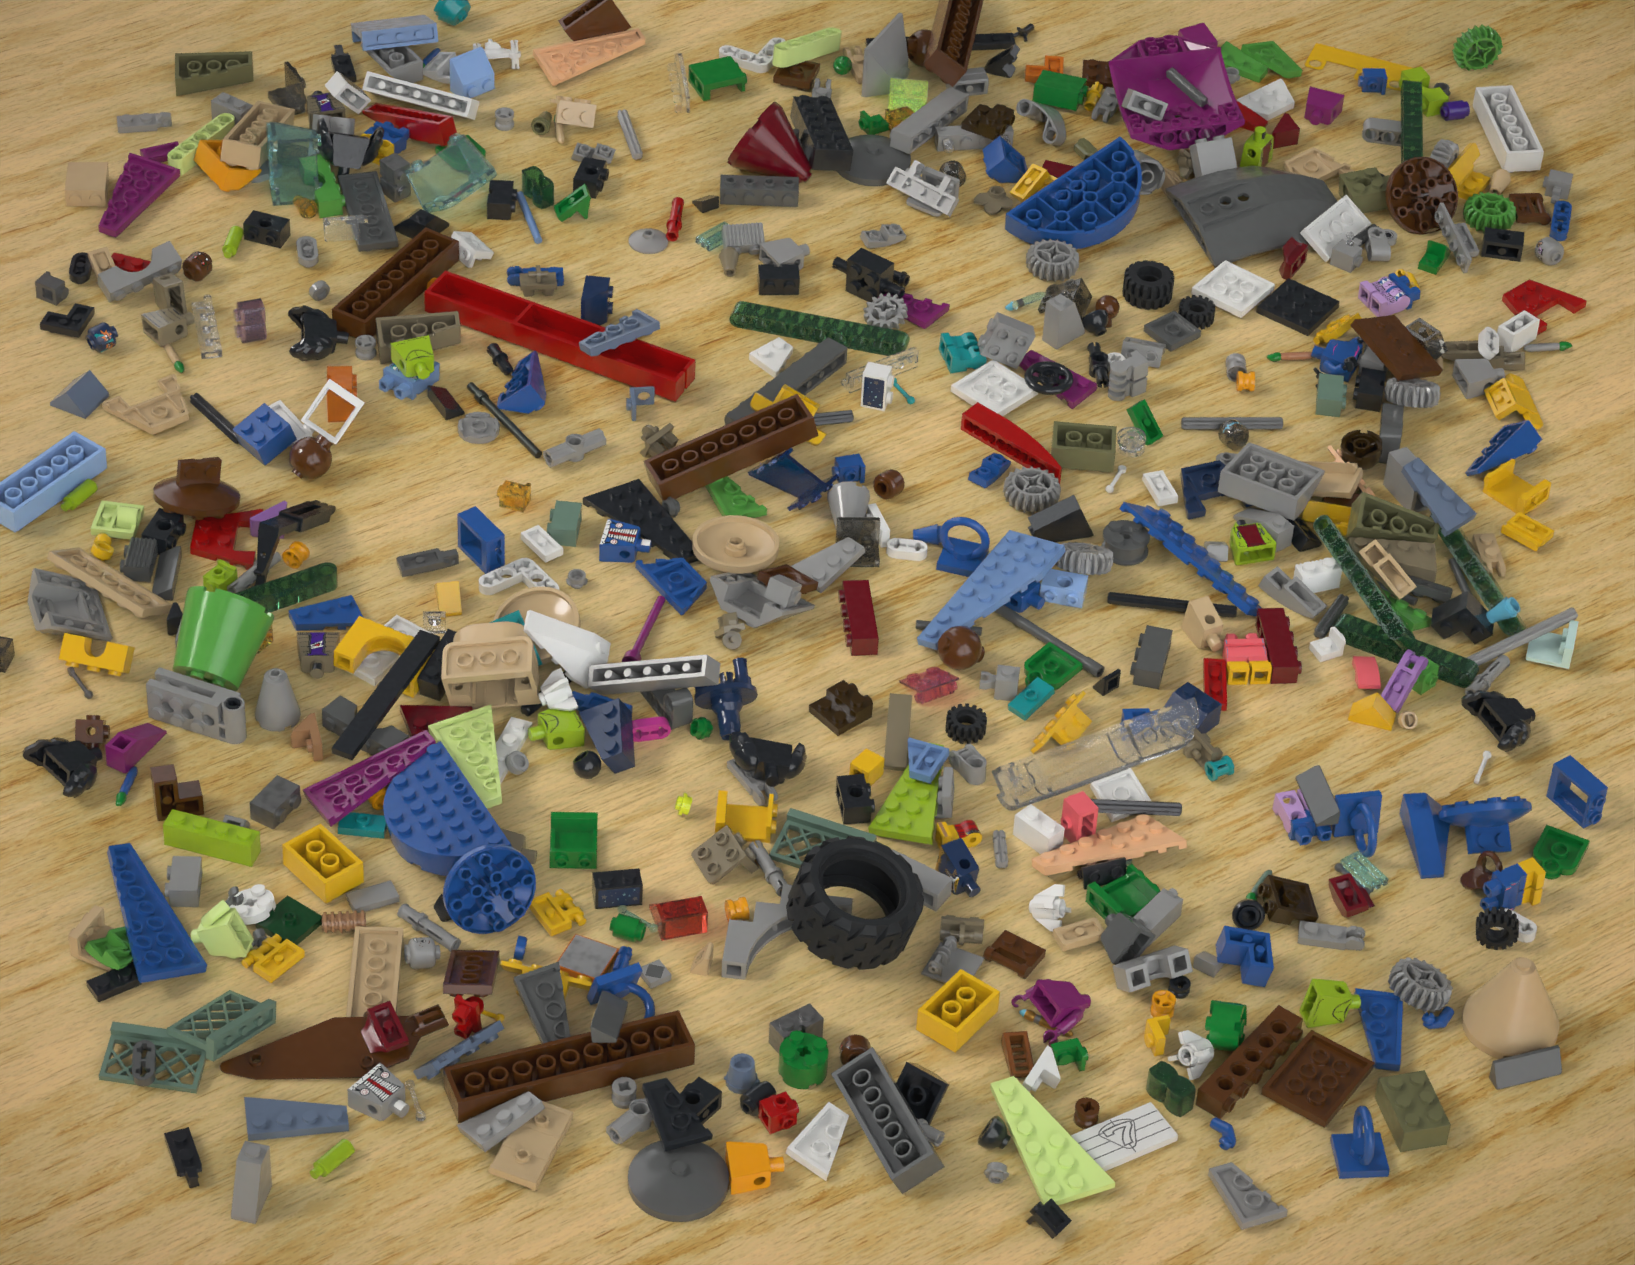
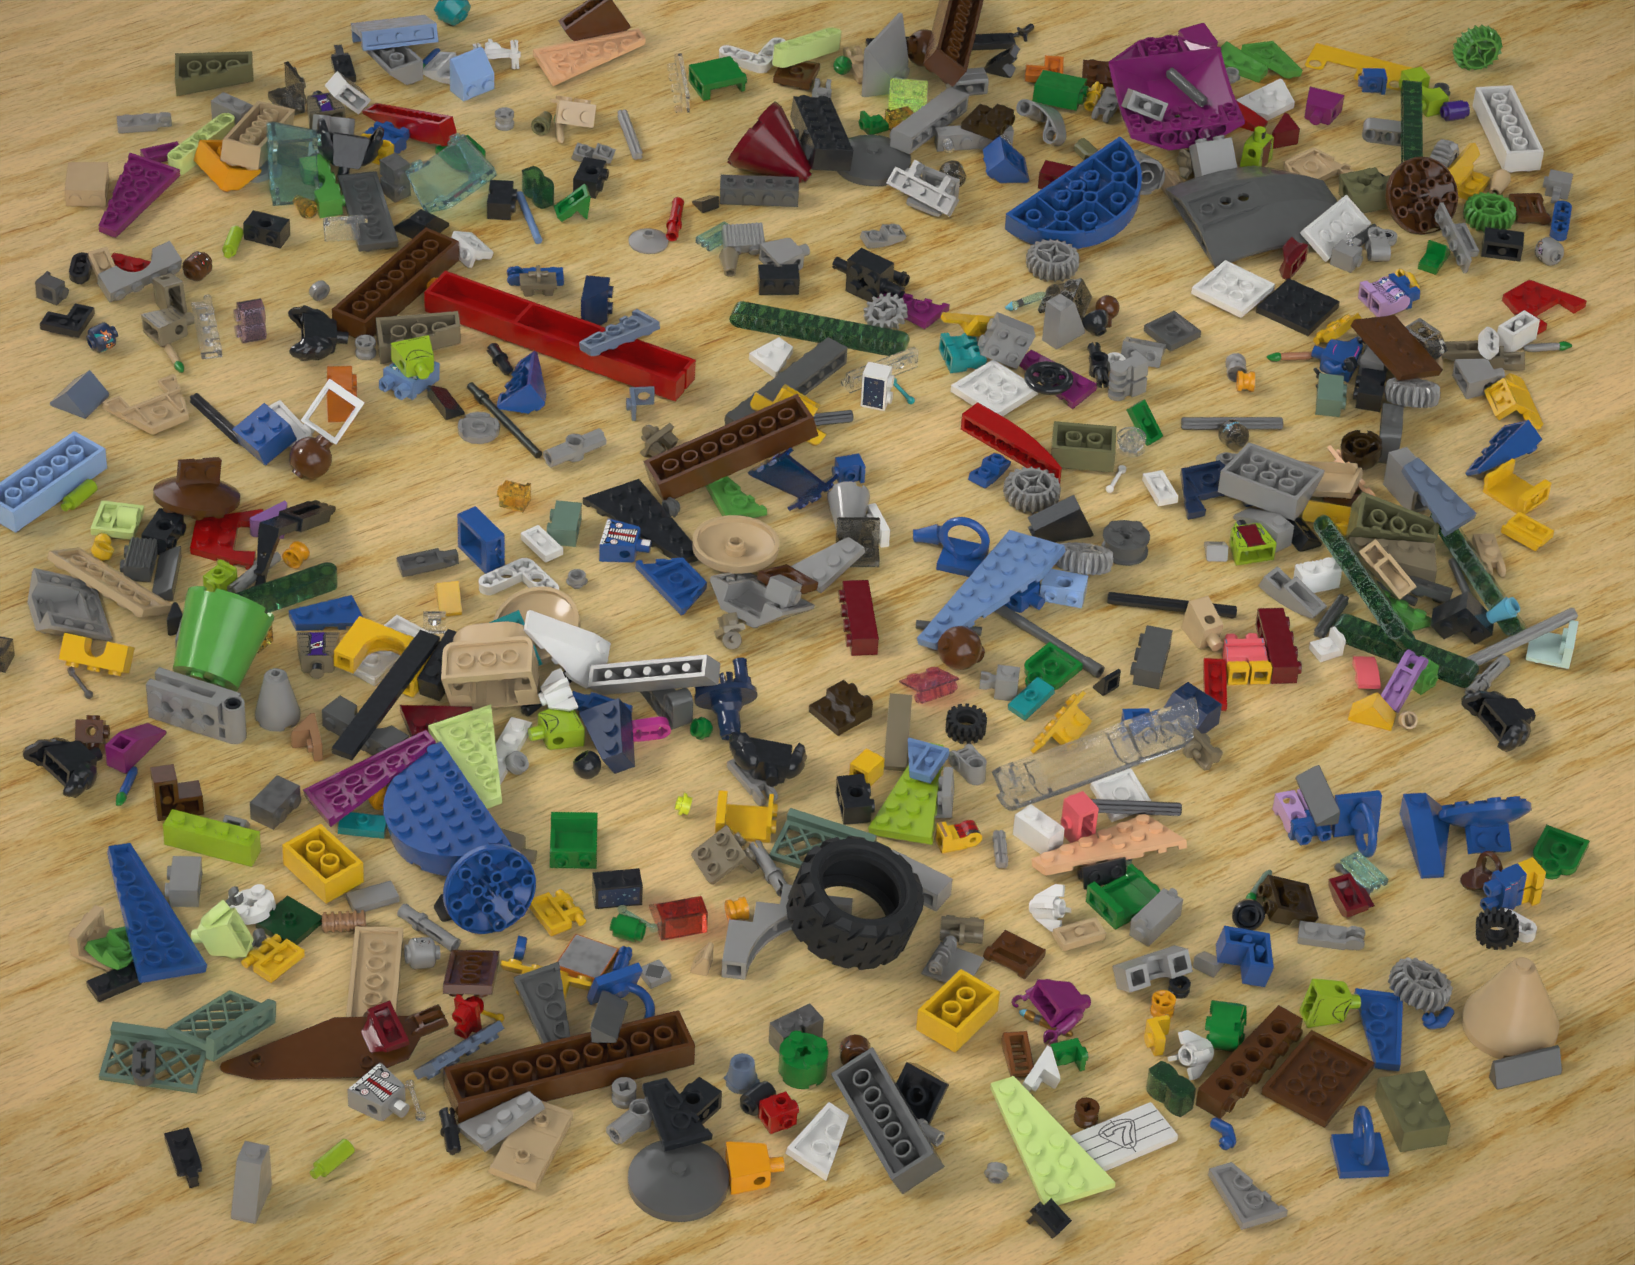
sand blue wing [244,1097,349,1141] -> none
light grey plate [296,236,319,268] -> none
white brick [362,71,480,120] -> none
magenta piece [622,596,665,662] -> none
reddish brown head [873,469,905,500] -> none
white beam [886,538,928,561] -> none
dark blue torso [935,838,981,897] -> none
dark tan plate [974,186,1013,215] -> none
black brick [978,1116,1011,1149] -> none
yellow slope [1009,164,1058,202] -> none
dark grey torso [1100,912,1155,965] -> none
blue wing [1119,502,1261,617] -> none
black tyre [1122,260,1175,310] -> none
black tyre [1178,295,1216,330] -> none
teal bush [1204,755,1234,781] -> none
white hinge [1474,751,1492,784] -> none
blue window [1546,755,1608,829] -> none
none -> black axle [439,1107,461,1155]
none -> yellow plate [941,312,994,337]

